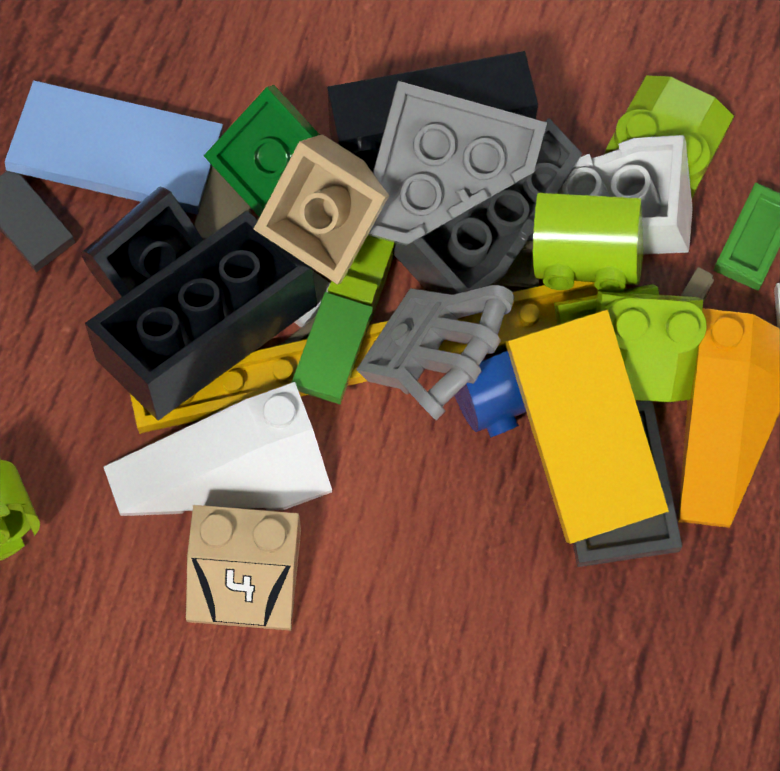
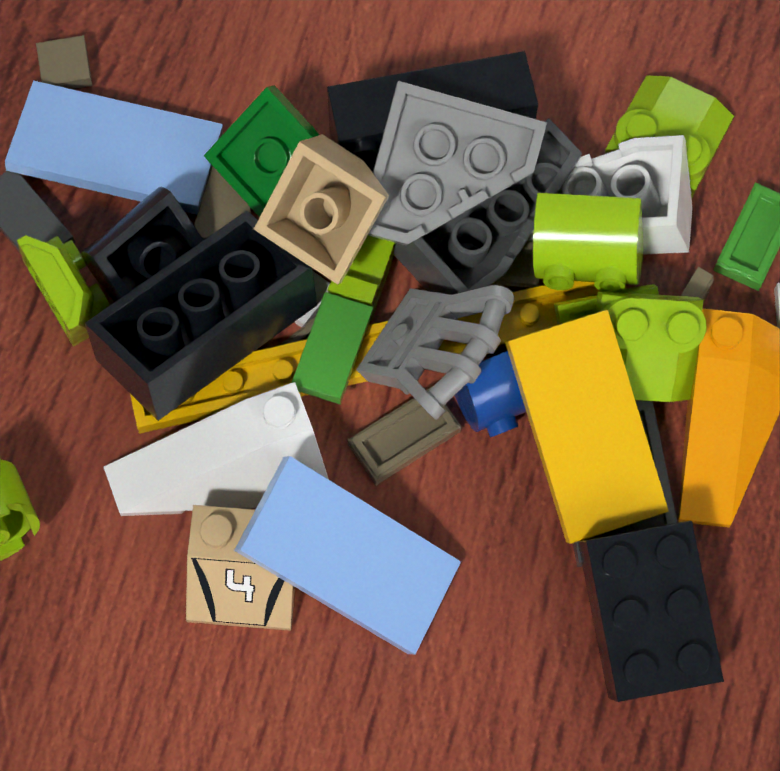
none -> lime slope [17,235,110,347]
none -> dark tan tile [36,35,93,89]
none -> light blue tile [234,456,461,655]
none -> dark tan tile [347,386,461,486]
none -> black brick [578,521,724,702]

